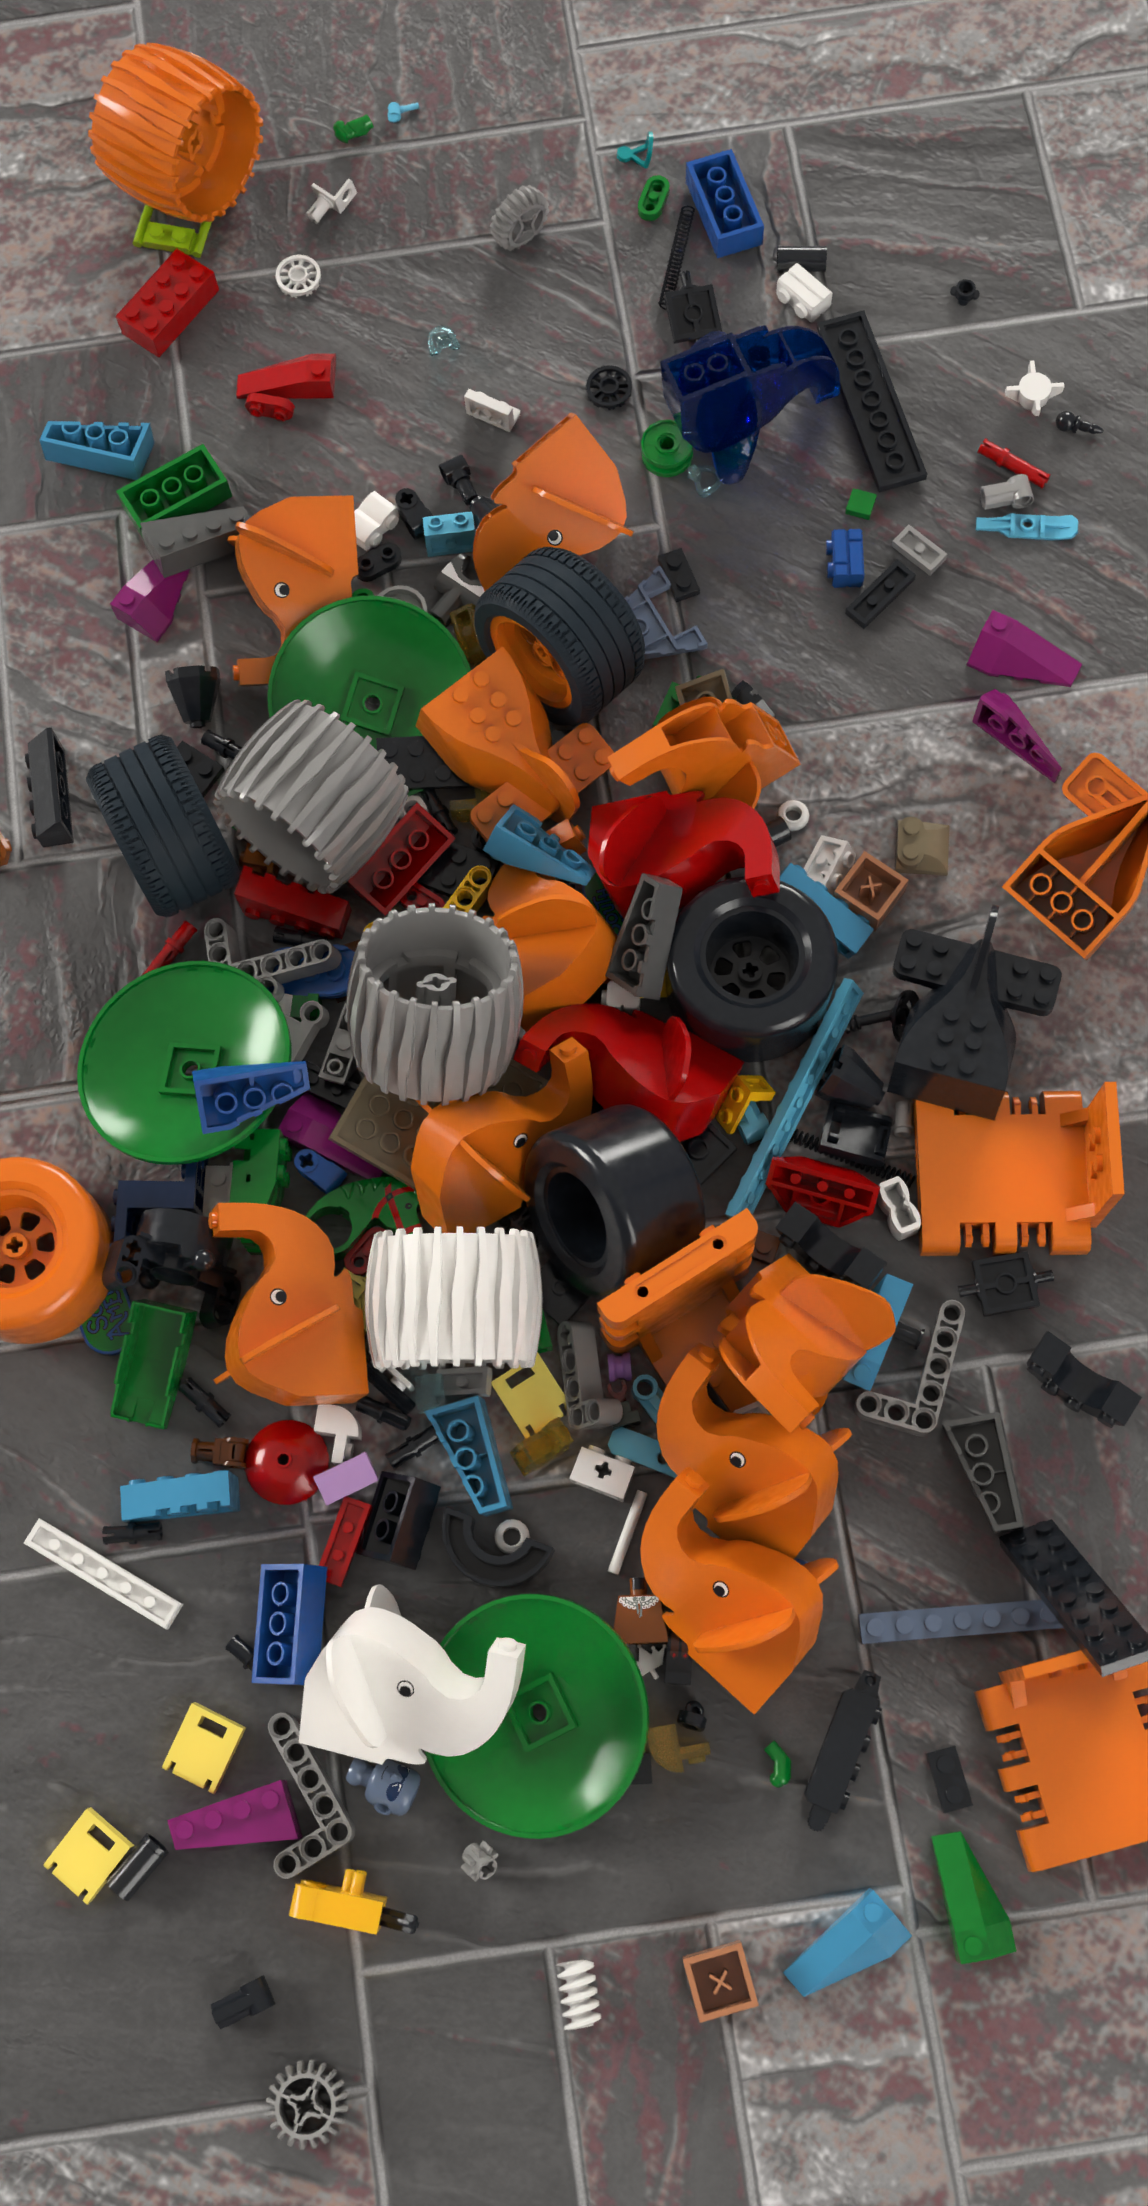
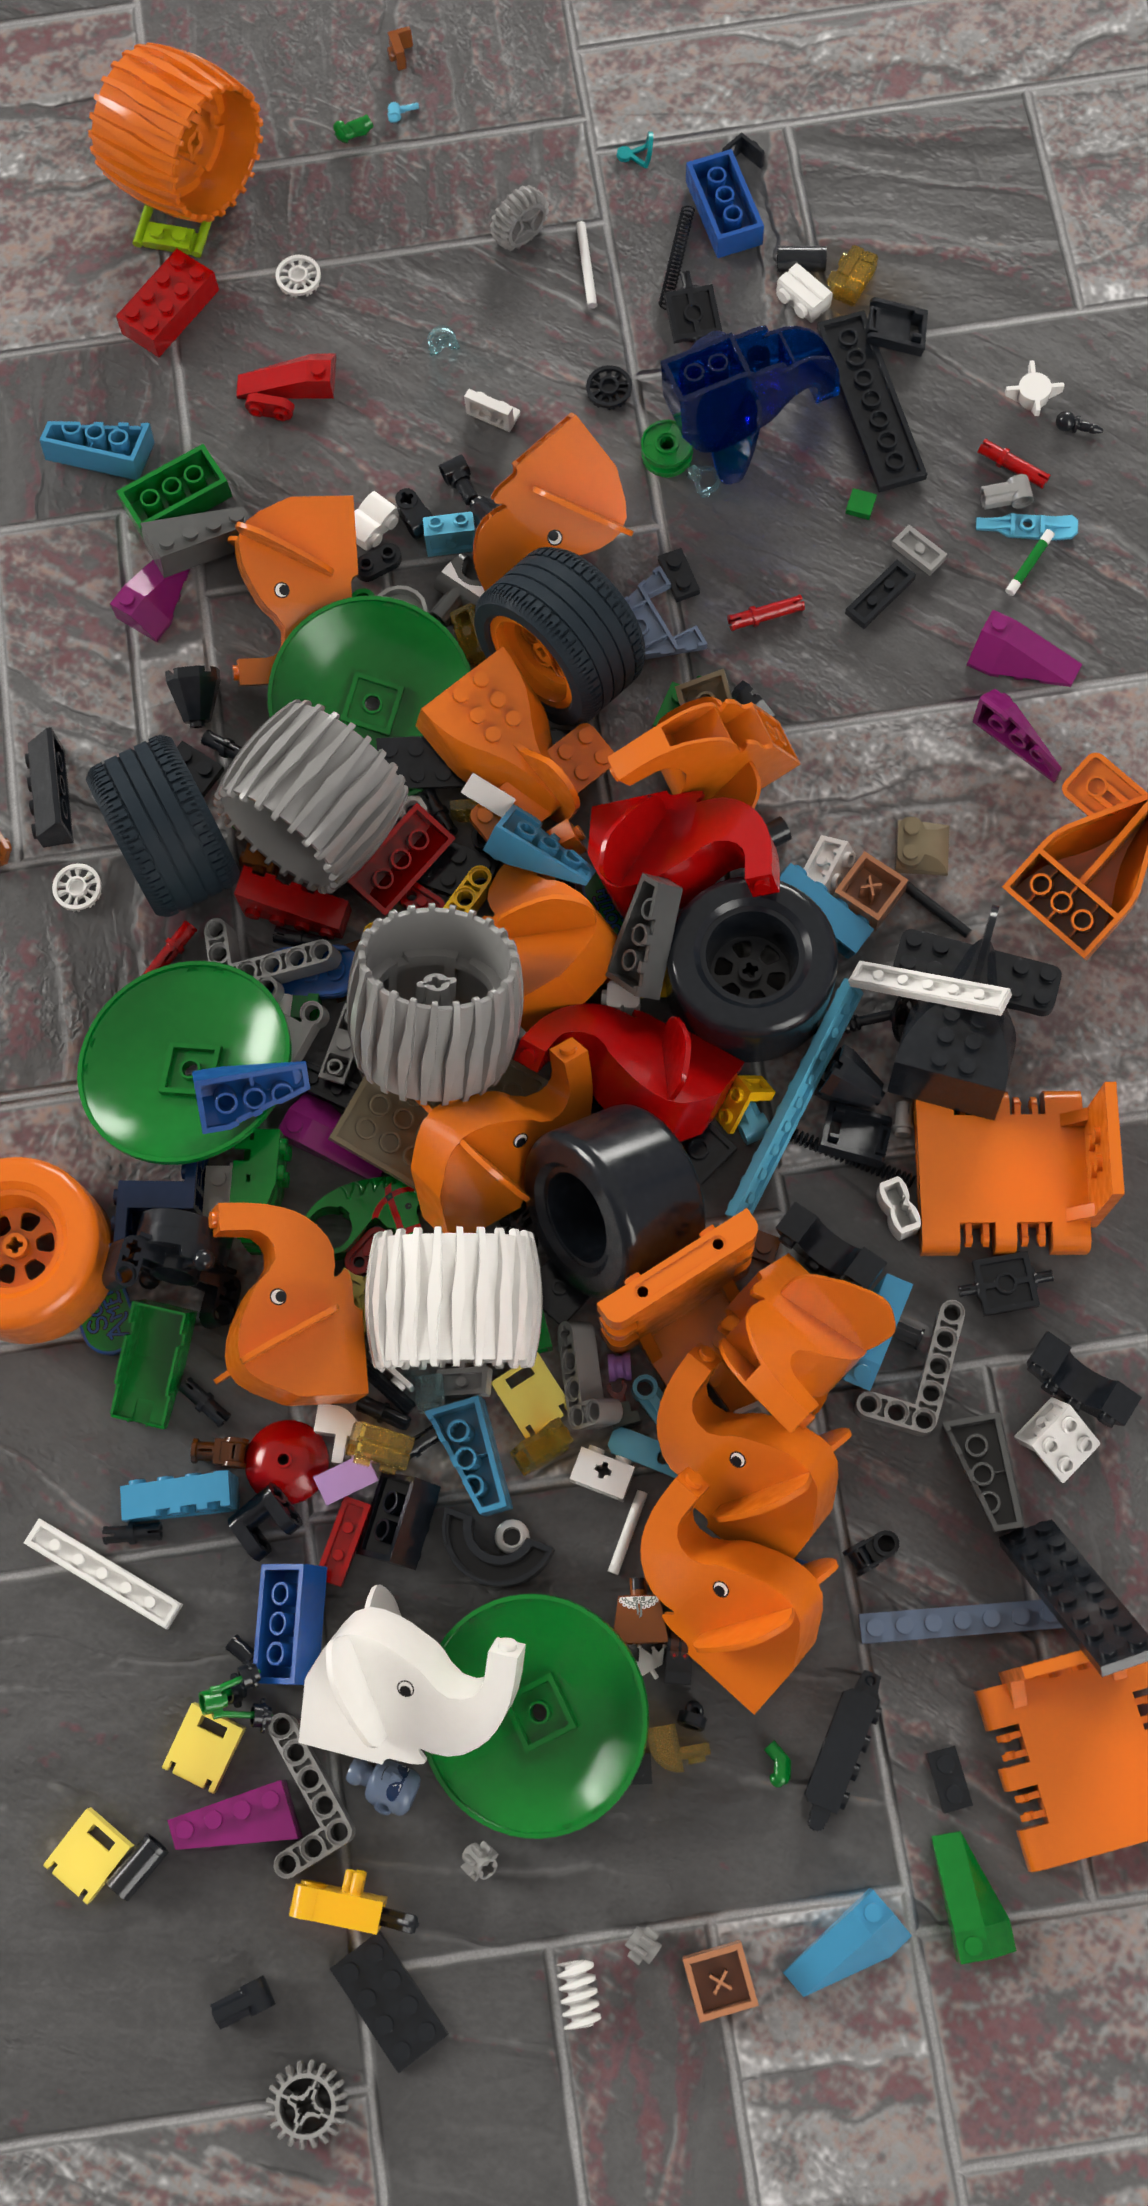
blue piece [294,1149,348,1194] -> none
white bracket [305,179,357,224] -> none
green plate [638,175,669,221] -> none
red wedge [765,1156,880,1228] -> none
white piece [777,800,809,831] -> none
blue brick [826,529,864,588] -> none
black plate [950,279,980,306] -> none
none -> white wheel [52,863,102,912]
none -> plant [199,1660,273,1733]
none -> black connector [227,1483,303,1562]
none -> black plate [330,1930,449,2074]
none -> clear yellow brick [345,1421,415,1475]
none -> dark orange bracket [387,26,413,71]
none -> white sticker [461,773,516,818]
none -> white bar [576,221,597,309]
none -> light grey gear [625,1925,662,1965]
none -> black bracket [722,132,765,169]
none -> red pin [727,595,805,631]
none -> clear yellow brick [827,245,878,307]
none -> black piece [842,1530,900,1578]
none -> white tile [848,960,1012,1016]
none -> black container [866,297,928,357]
none -> black bar [905,882,972,938]
none -> green bar [1005,529,1055,596]
none -> white bracket [1014,1397,1100,1483]

